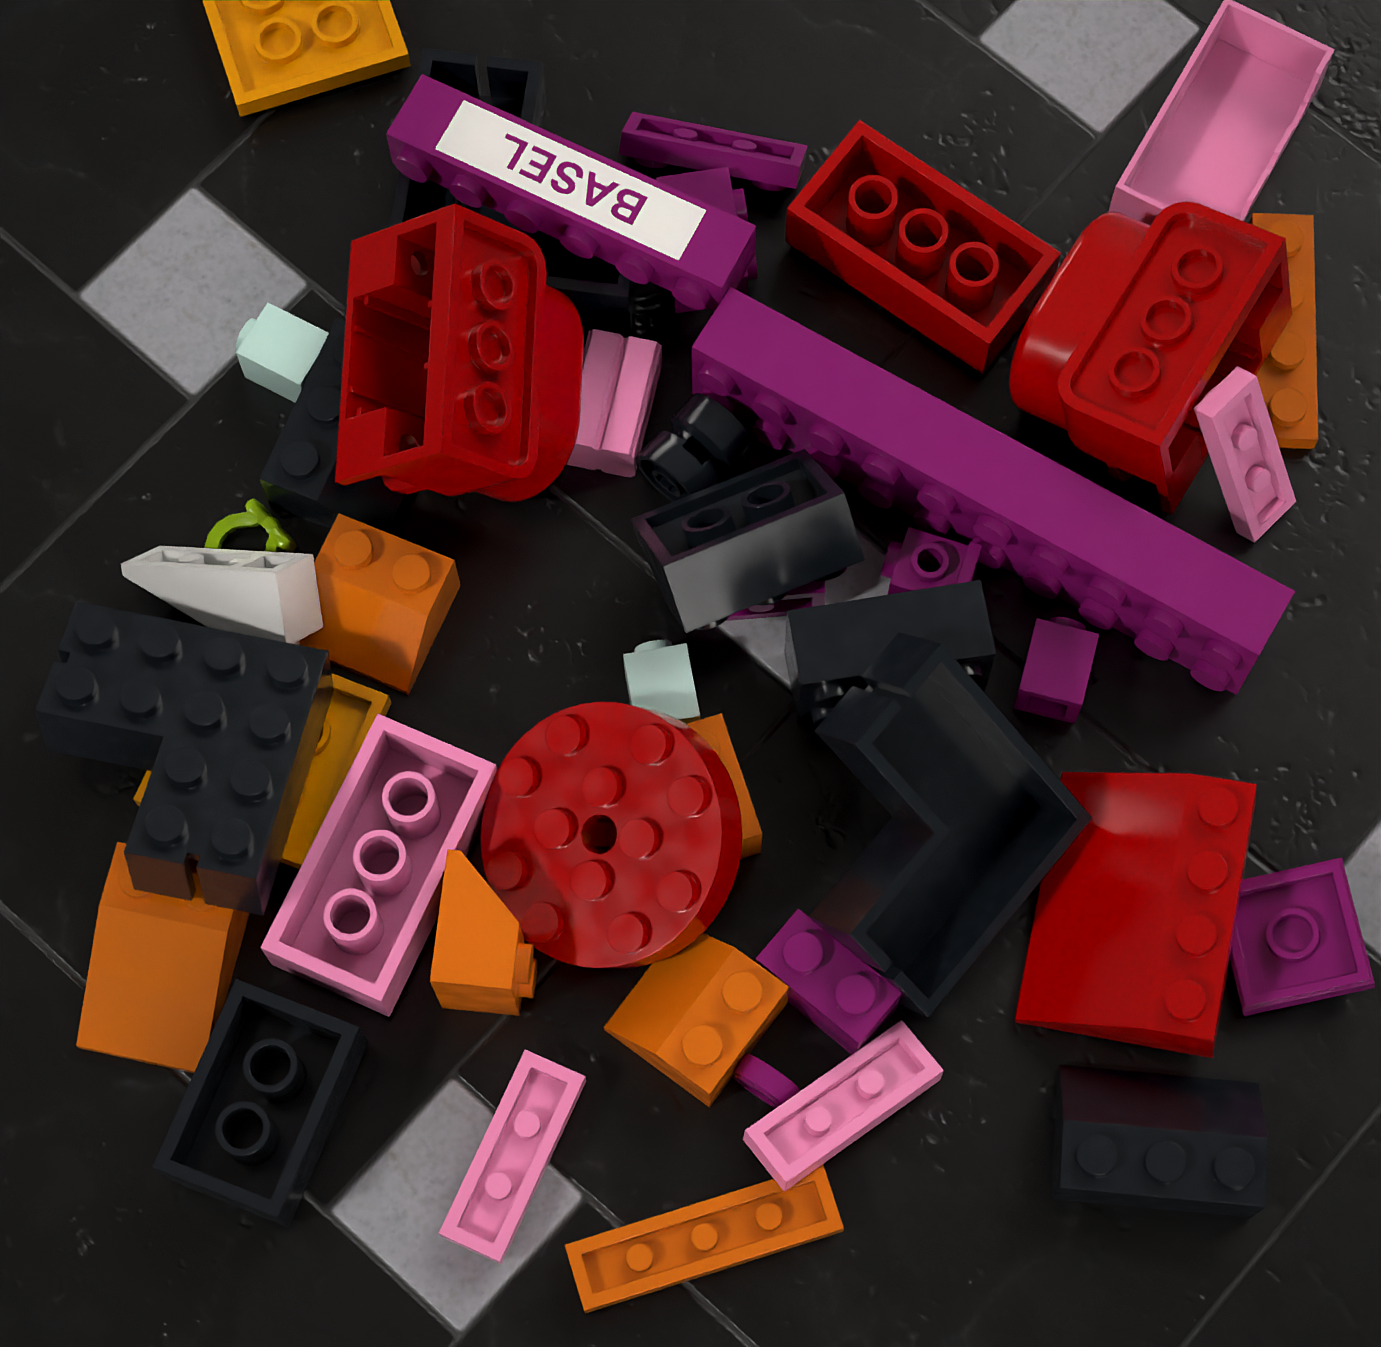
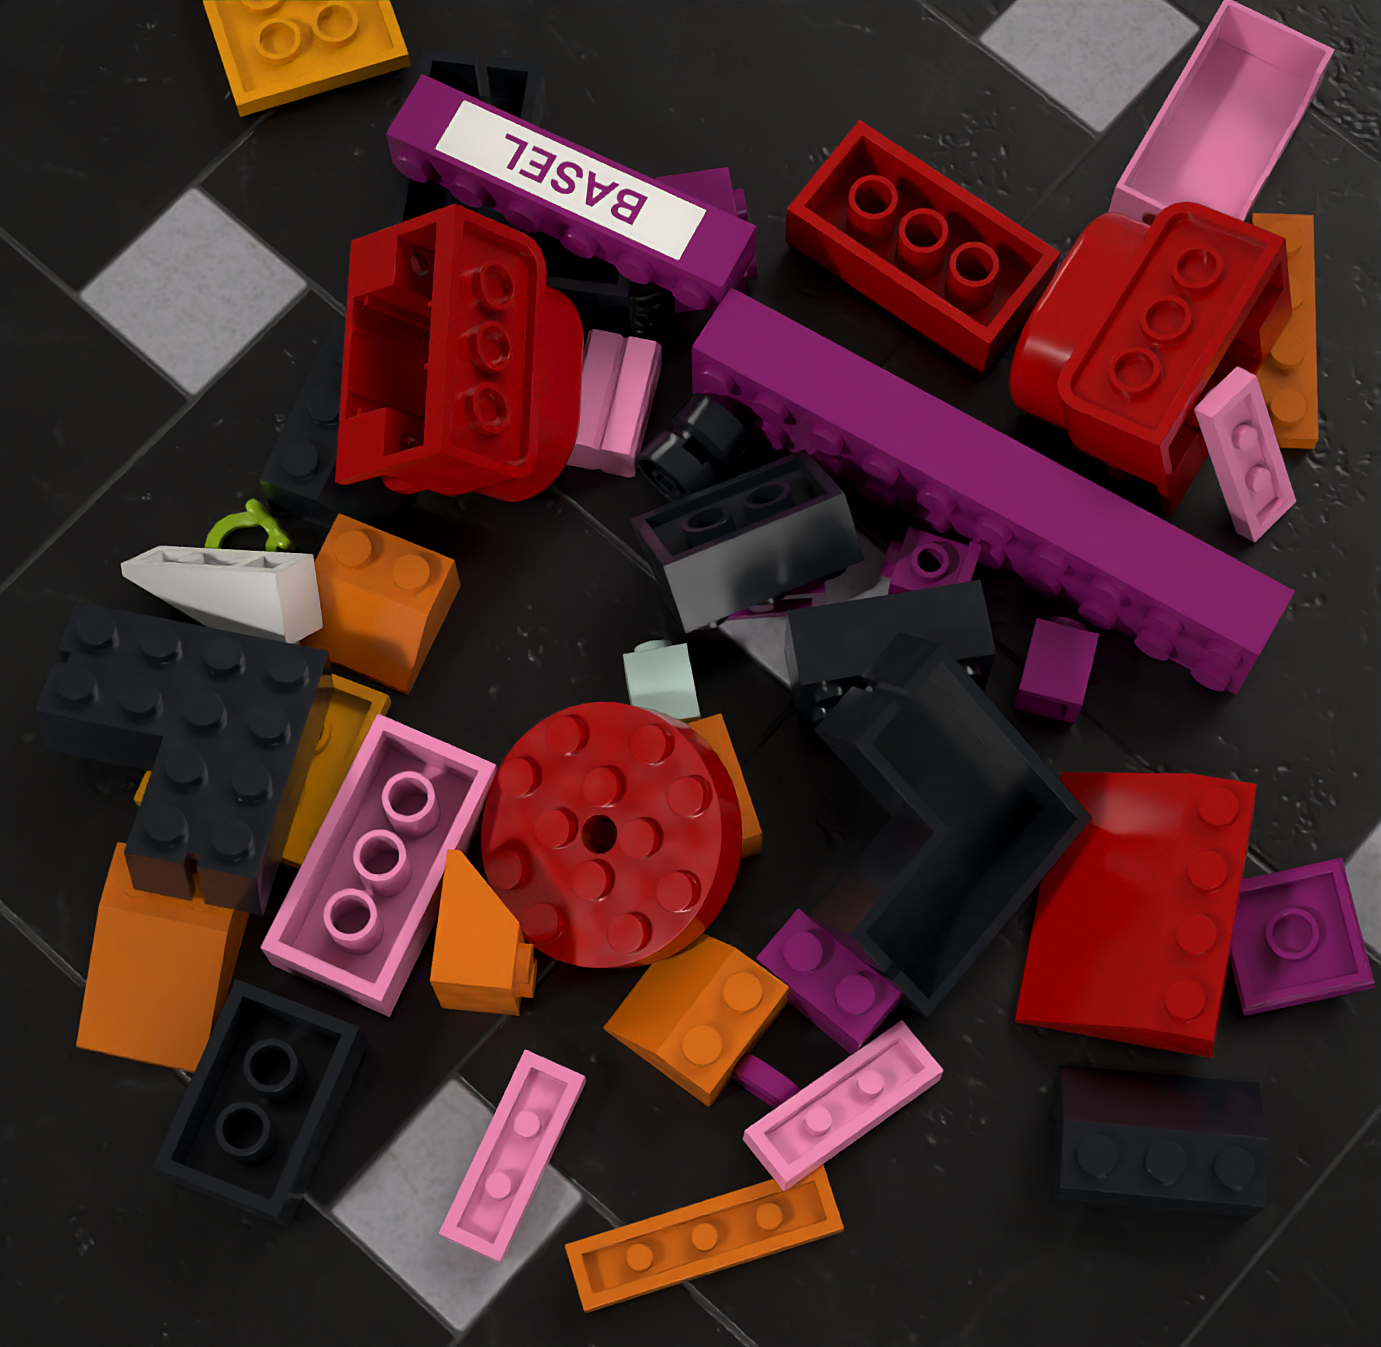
light aqua brick [236,302,329,403] -> none
magenta plate [619,112,808,191] -> none

